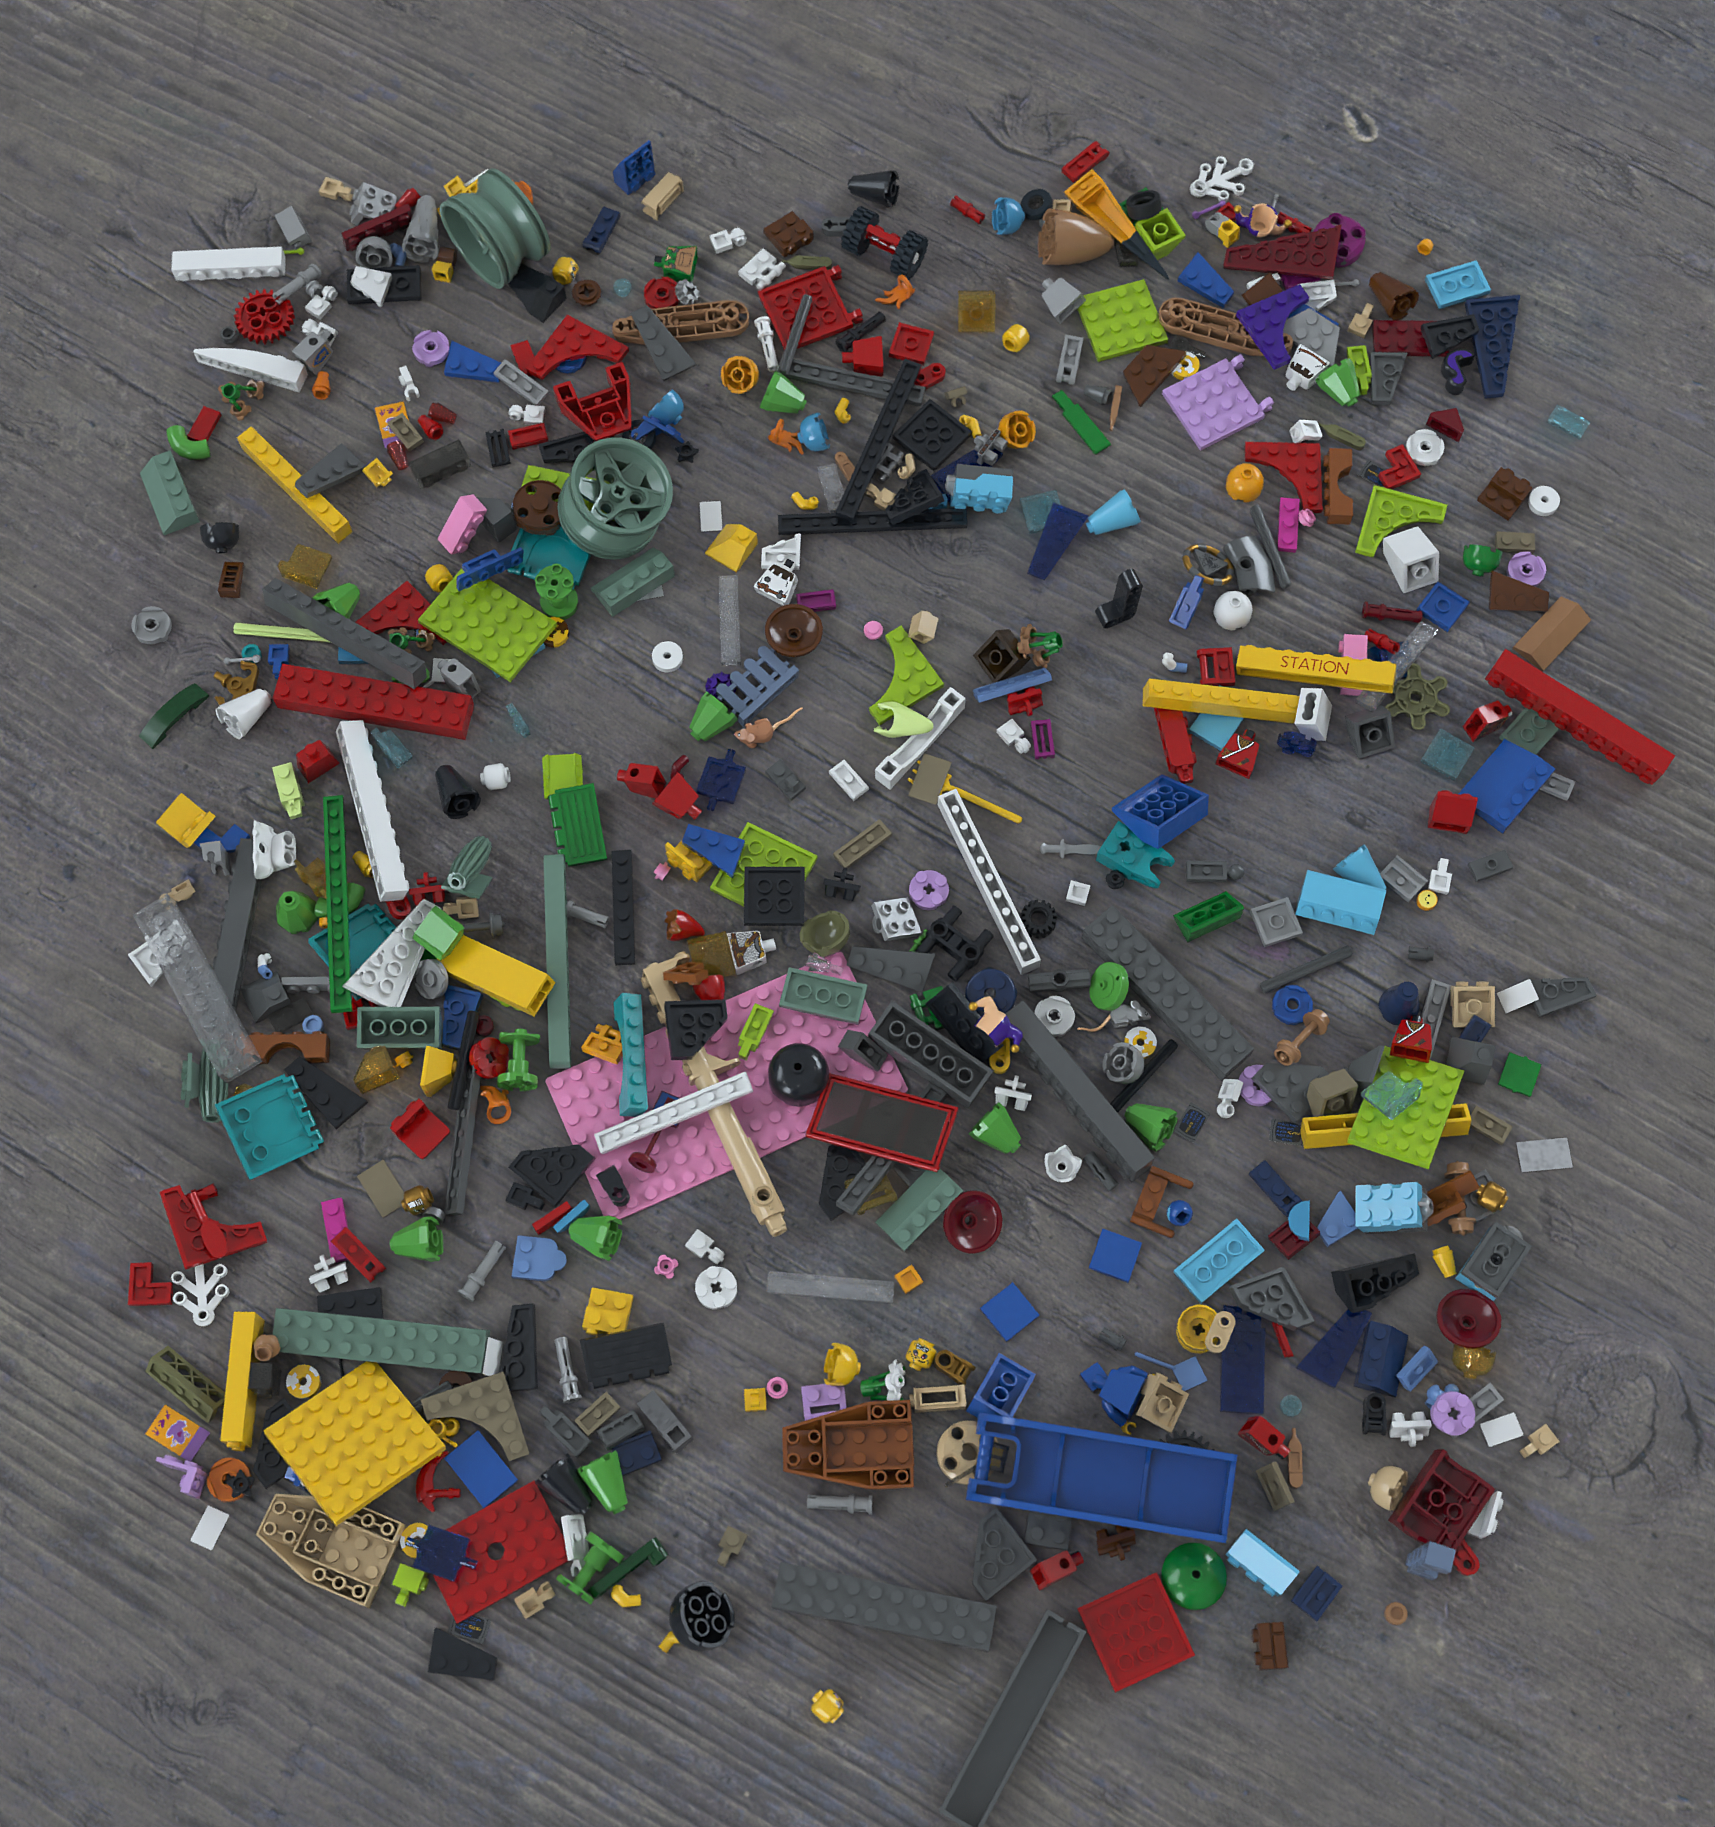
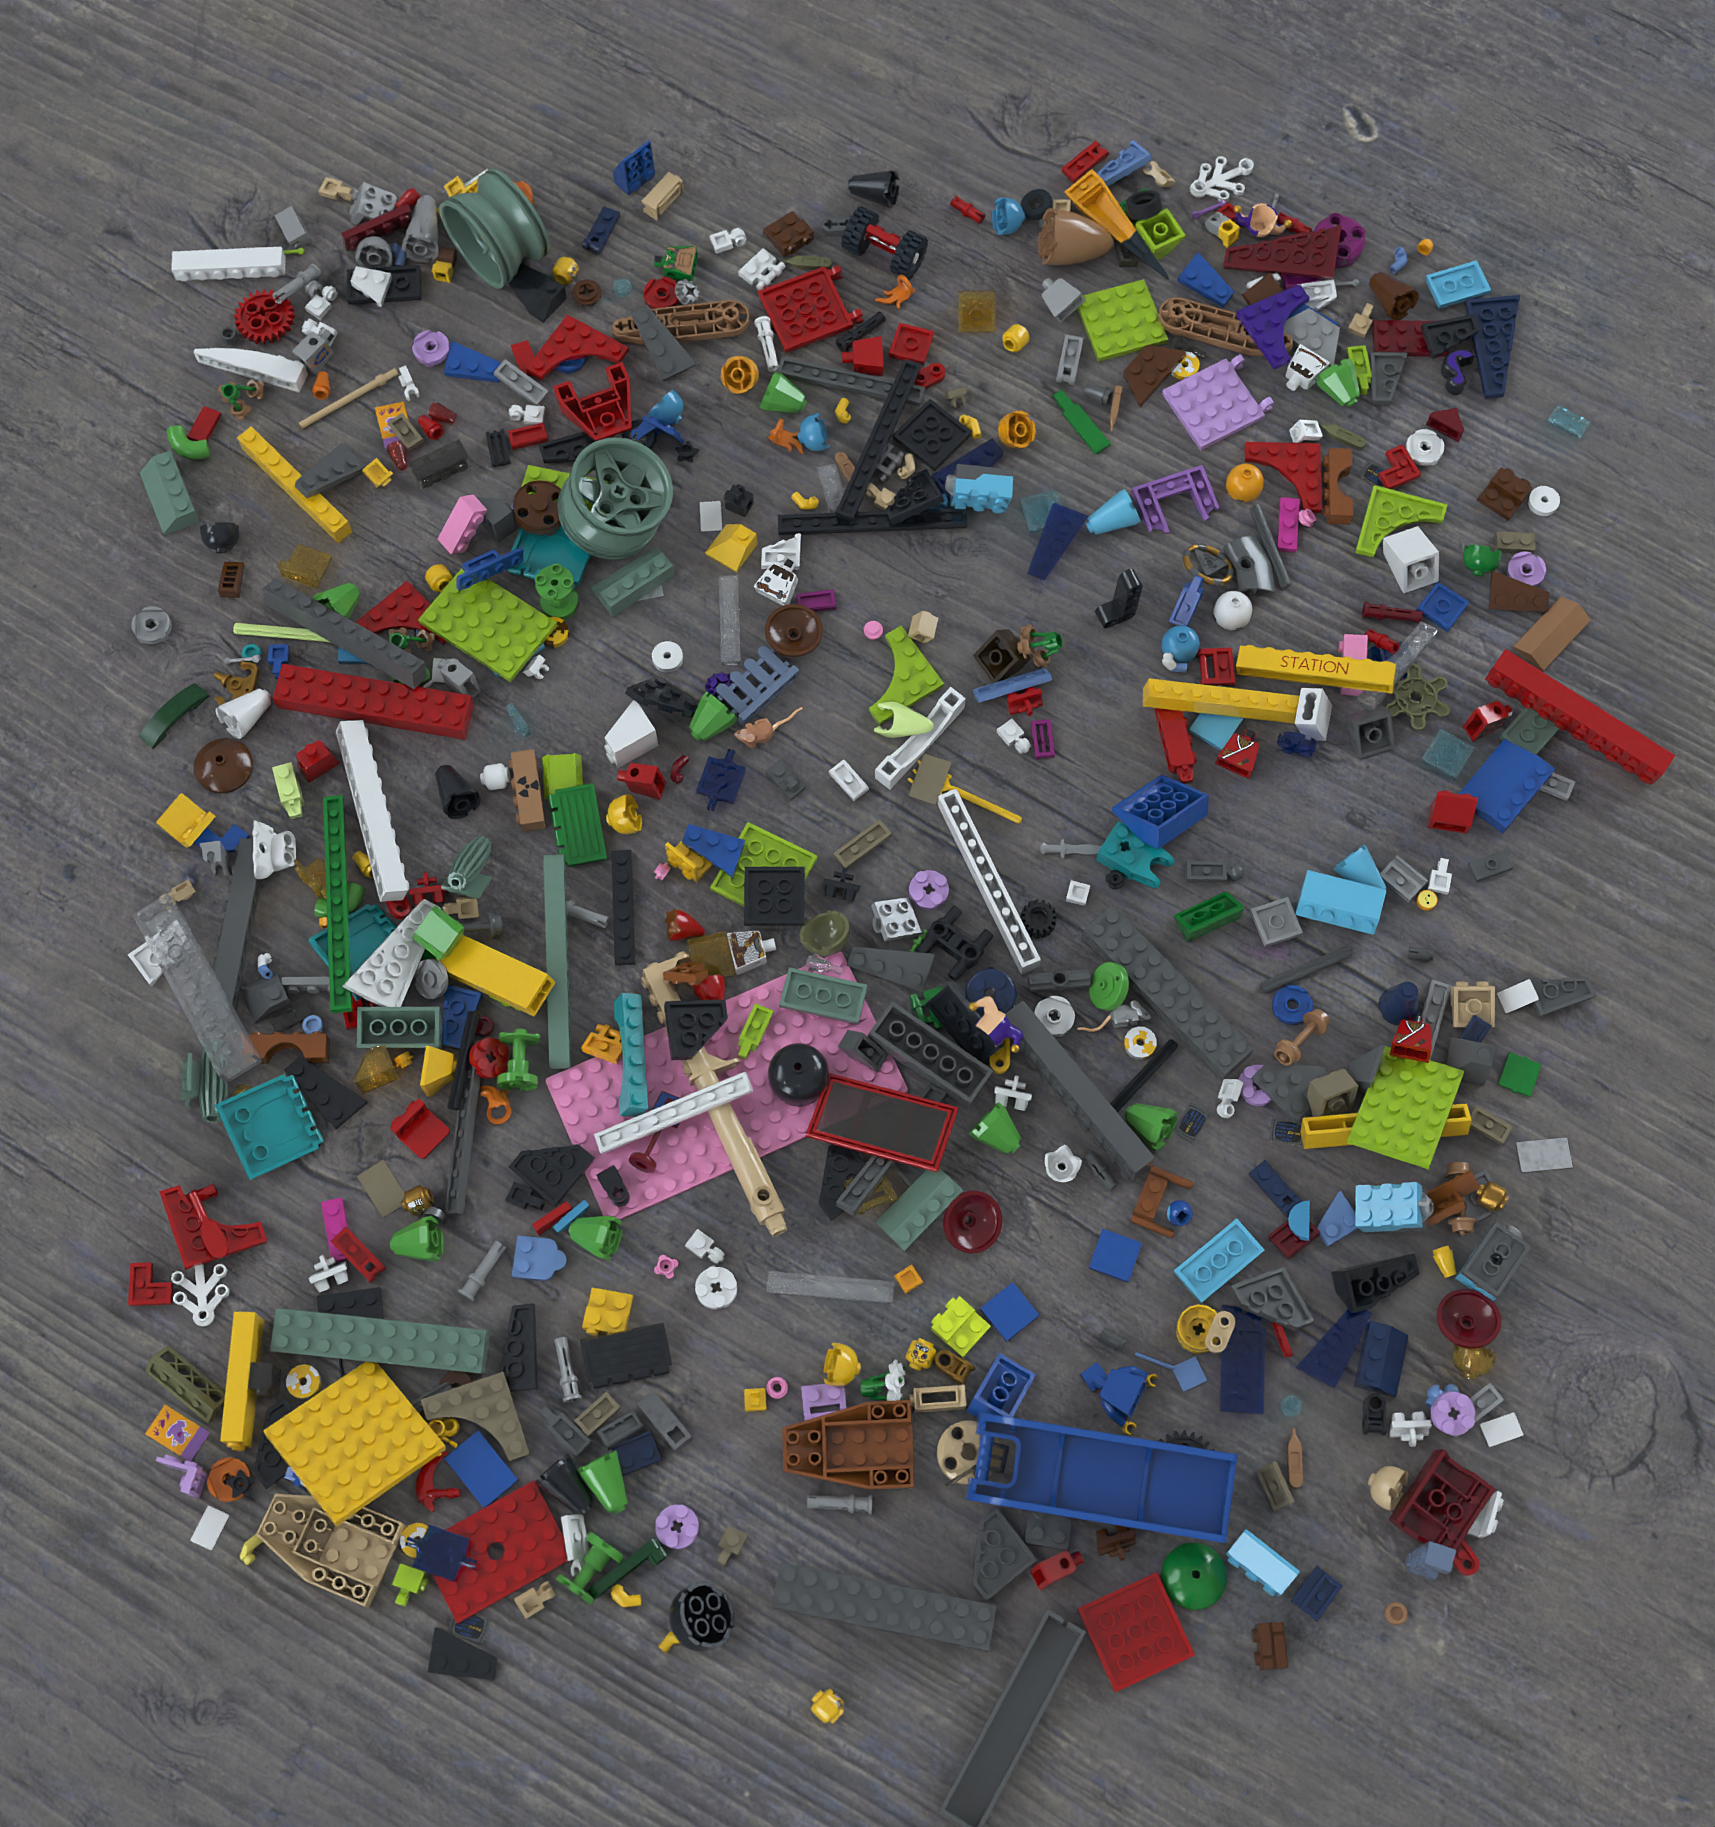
medium nougat animal [253,1334,280,1361] -> none
bright green cone [276,891,319,934] -> none
clear light blue bracket [371,728,412,769] -> none
white sticker [482,1337,503,1376] -> none
red torso [652,772,702,820] -> none
dark grey axle [778,294,812,375] -> none
light grey hips [974,429,1007,465] -> none
light grey cylinder [1102,1042,1144,1084] -> none
tan plate [1136,1372,1189,1433] -> none
red torso [1237,1415,1290,1460] -> none
clear light blue bracket [1361,1071,1423,1120] -> none
medium blue plate [1396,1346,1438,1392] -> none
tan plate [1519,1424,1560,1458] -> none
none -> reddish brown dish [194,738,253,793]
none -> light yellow arm [240,1533,263,1565]
none -> tan bar [299,368,398,429]
none -> medium nougat brick [508,749,546,832]
none -> white tile [523,655,549,679]
none -> white slope [604,701,659,768]
none -> yellow cylinder [606,794,642,835]
none -> black plate [625,676,698,718]
none -> lavender plate [655,1505,699,1550]
none -> black brick [723,484,754,517]
none -> neon yellow plate [931,1296,991,1359]
none -> medium blue wing [1097,140,1152,187]
none -> medium lavender wedge [1130,465,1219,534]
none -> tan plate [1143,161,1176,187]
none -> dark azure cylinder [1161,625,1200,663]
none -> medium blue arm [1389,247,1407,274]

